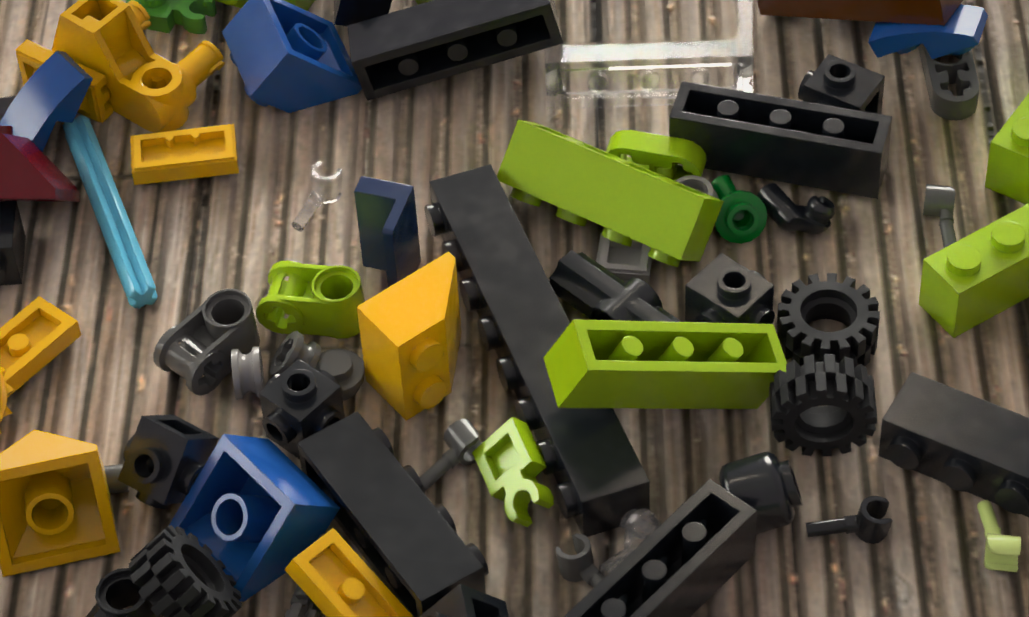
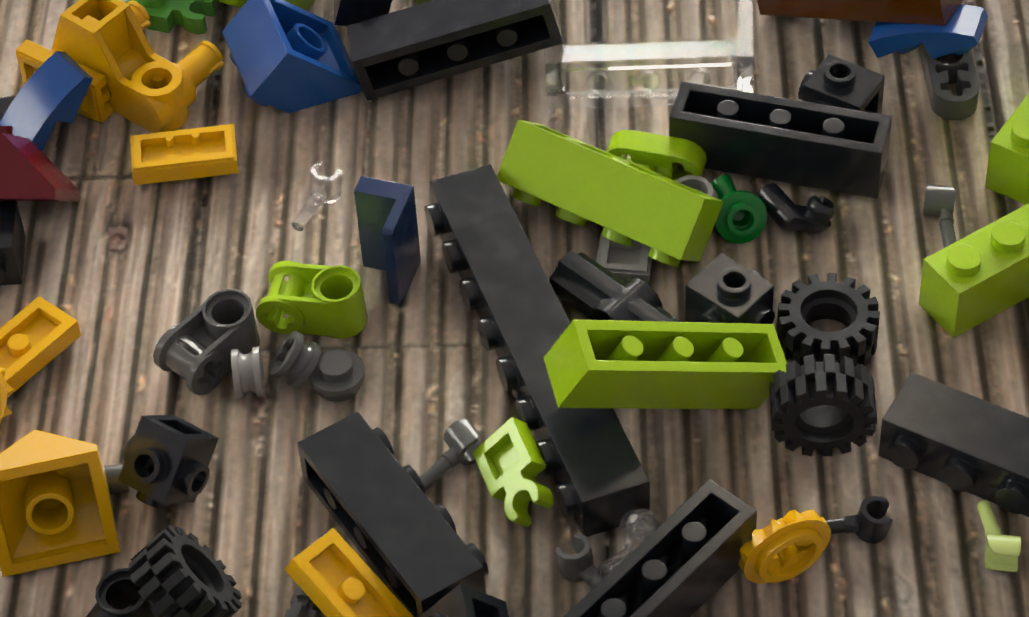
medium azure axle [63,115,158,309] -> none
blue slope [169,434,340,602] -> none
black brick [259,359,345,459] -> none
yellow slope [357,251,462,421] -> none
black head [719,452,803,535] -> none
none -> yellow gear [738,509,831,584]

